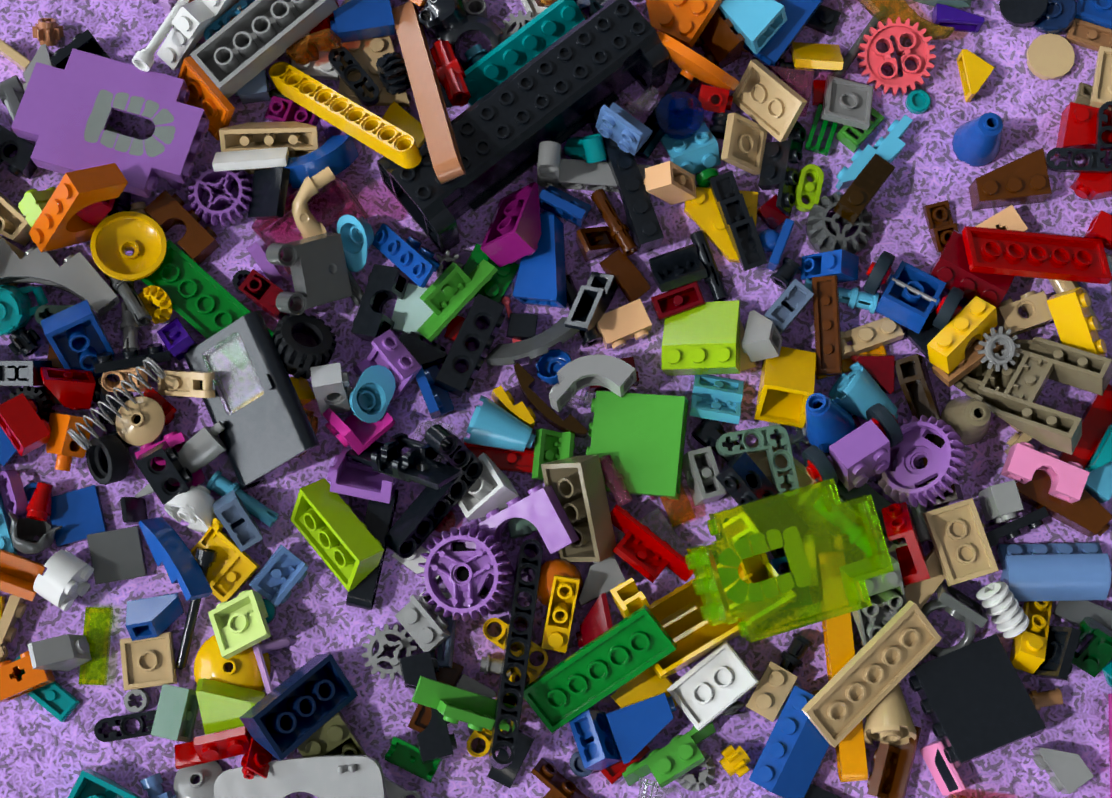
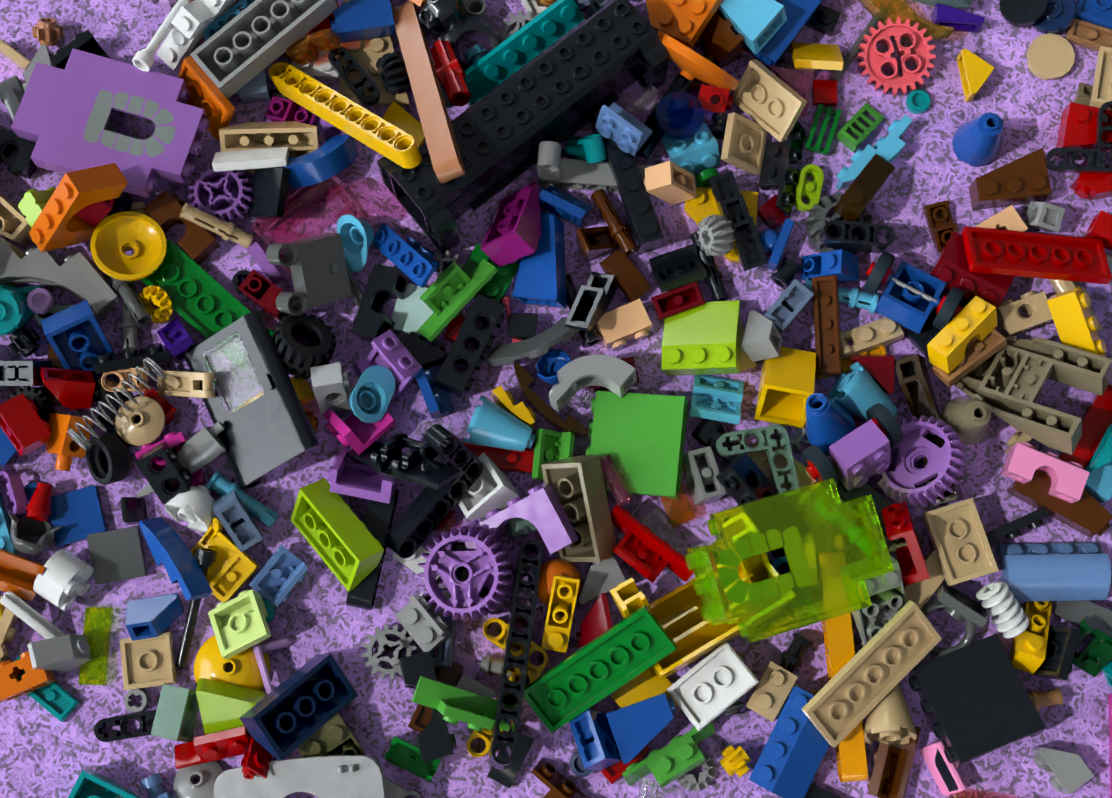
tan piece [292,166,336,239] -> none
light grey tile [821,75,874,130] -> none
light grey axle [910,503,931,542] -> none
light grey gear [978,326,1020,372] -> none
light grey brick [978,480,1024,524] -> none
none -> white axle [0,591,66,639]
none -> lavender tile [27,288,54,314]
none -> tan pin [179,202,253,248]
none -> light grey gear [697,214,736,257]
none -> black beam [820,220,895,254]
none -> light grey brick [1024,201,1065,232]

